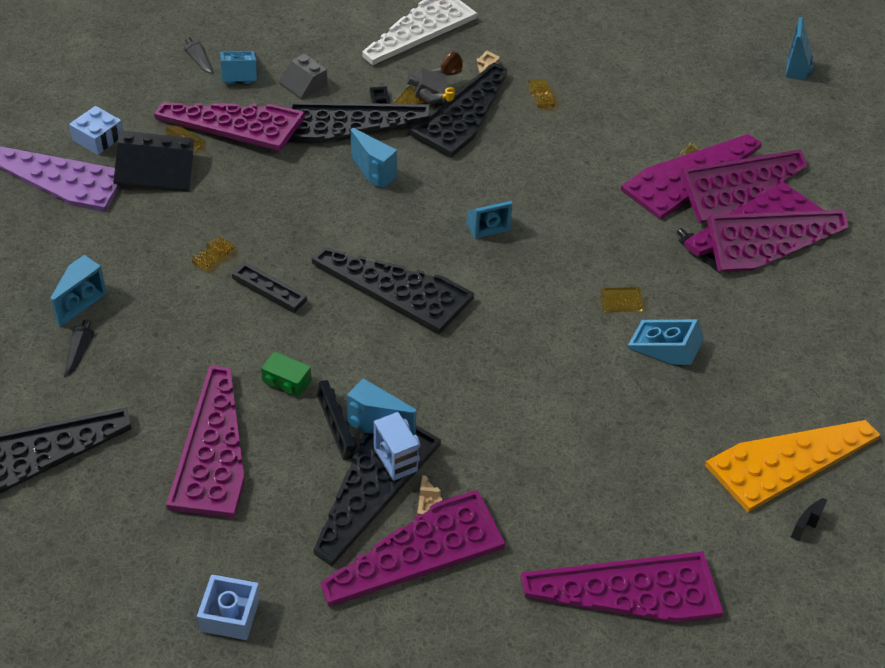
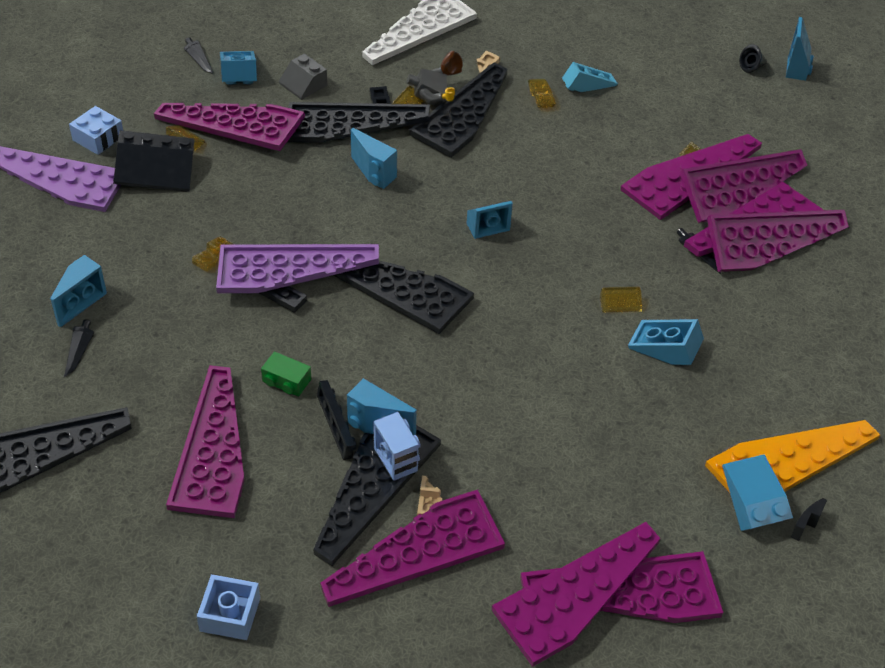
none -> medium lavender wing [216,244,379,293]
none -> magenta wing [492,522,660,667]
none -> medium azure slope [562,62,618,92]
none -> dark azure slope [722,454,793,531]
none -> black hat [739,44,767,73]

